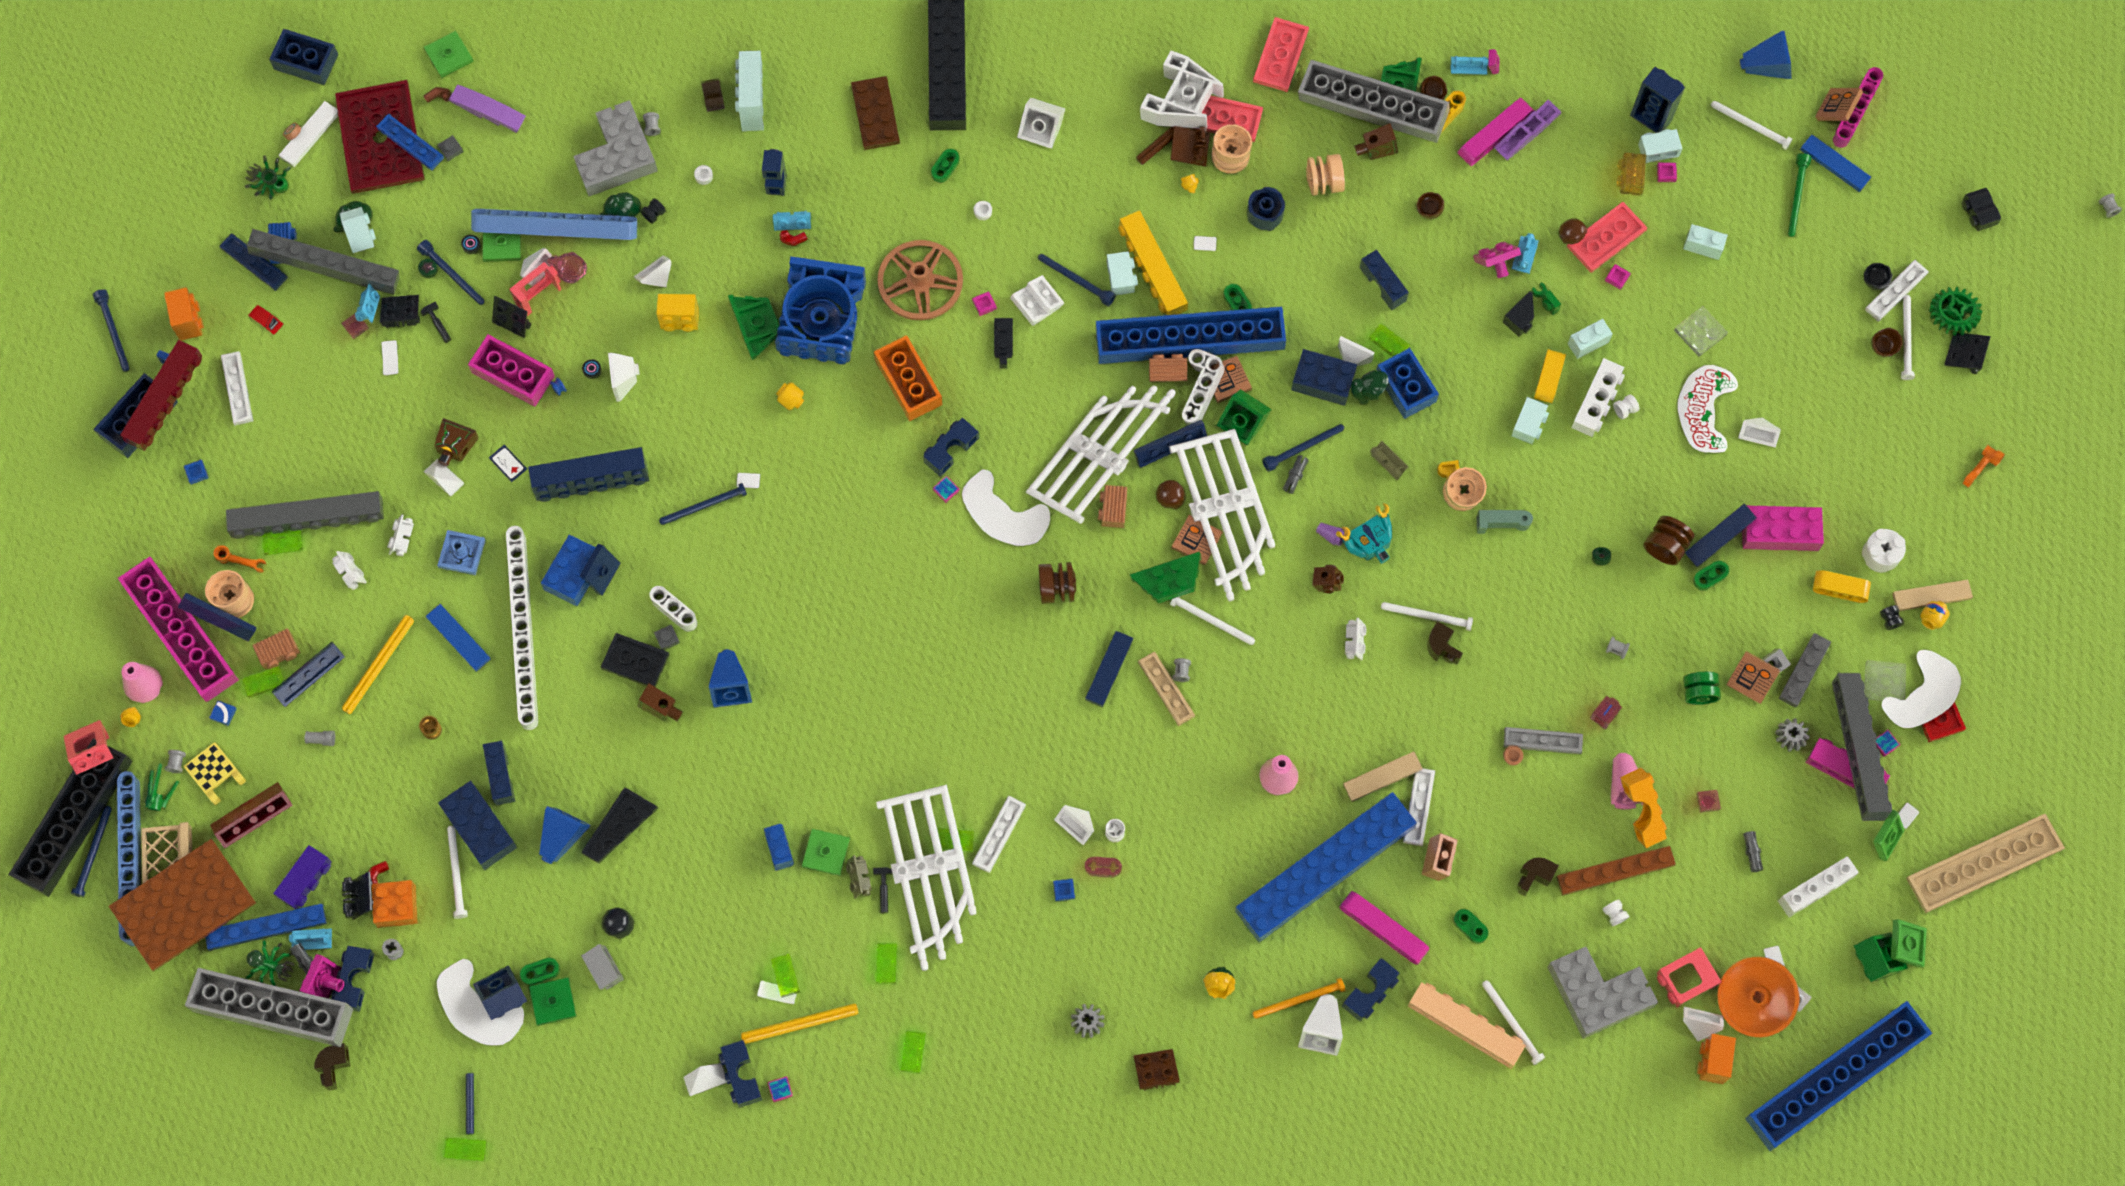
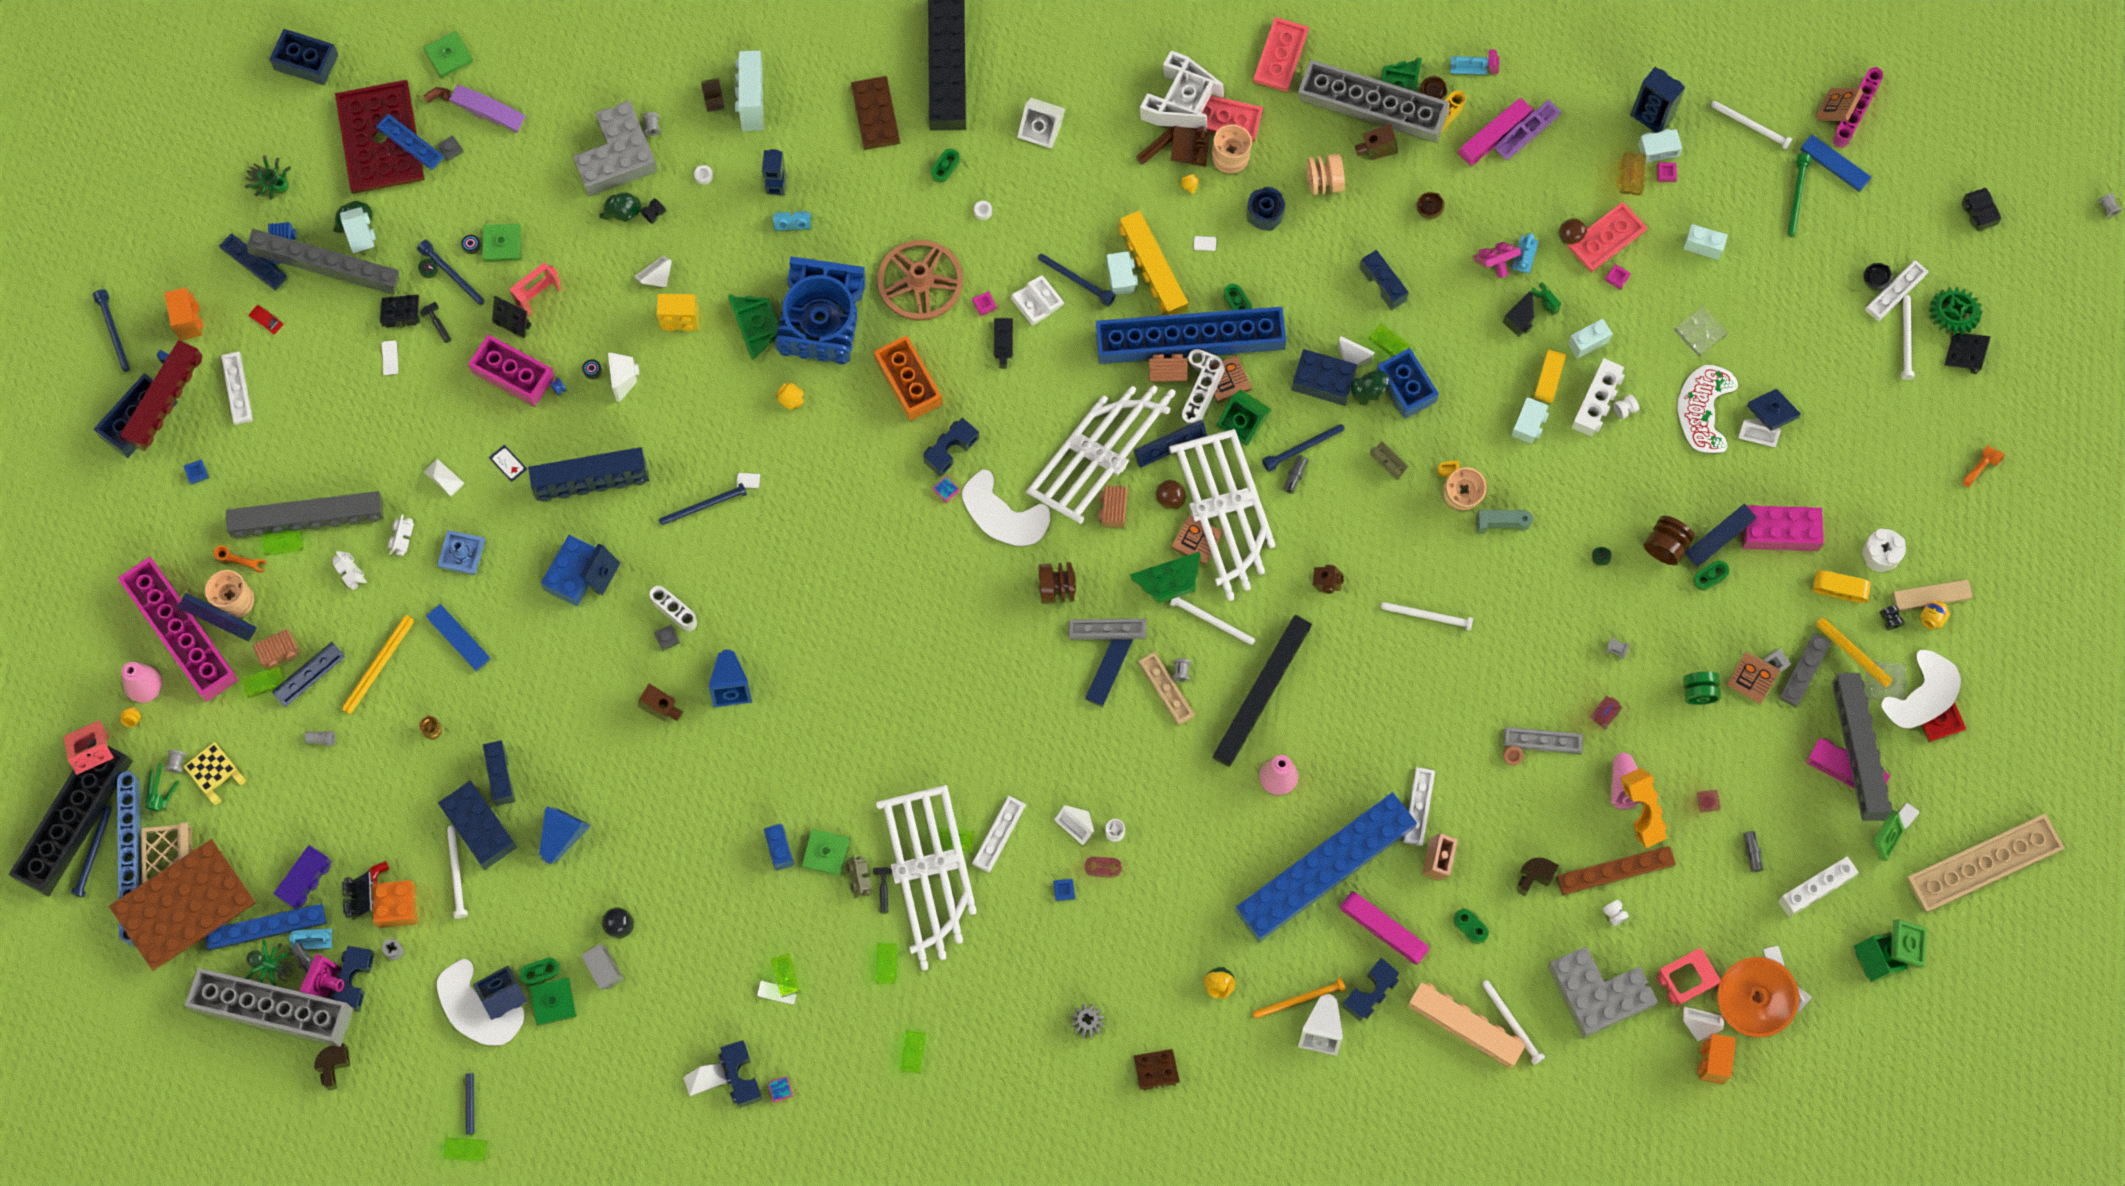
blue tile [209,700,237,726] -> none
brick [210,782,293,849] -> none
white tile [279,101,338,167] -> none
nougat tile [283,122,301,140] -> none
plate [341,314,369,339] -> none
medium azure hinge [355,284,380,323] -> none
reddish brown torso [435,418,479,466] -> none
medium blue beam [471,209,637,240] -> none
white beam [506,526,538,730] -> none
white slope [520,248,557,287] -> none
clear pink hair [547,252,587,284] -> none
black wing [581,787,658,864] -> none
black plate [601,633,670,687] -> none
yellow axle [741,1004,858,1044] -> none
red arm [779,230,808,246] -> none
medium lavender cone [1316,522,1344,546] -> none
teal torso [1336,503,1392,564] -> none
tan tile [1343,751,1423,802] -> none
white hinge [1345,618,1366,660] -> none
dark brown brick [1427,621,1463,665] -> none
blue slope [1740,31,1792,79] -> none
blue brick [1745,1001,1933,1151] -> none
light grey gear [1775,718,1809,752] -> none
reddish brown hair [1871,328,1903,357] -> none
tile [1876,730,1900,757] -> none
none -> light grey tile [1069,618,1147,640]
none -> black beam [1212,614,1312,767]
none -> dark blue plate [1747,389,1801,431]
none -> yellow axle [1816,617,1892,687]

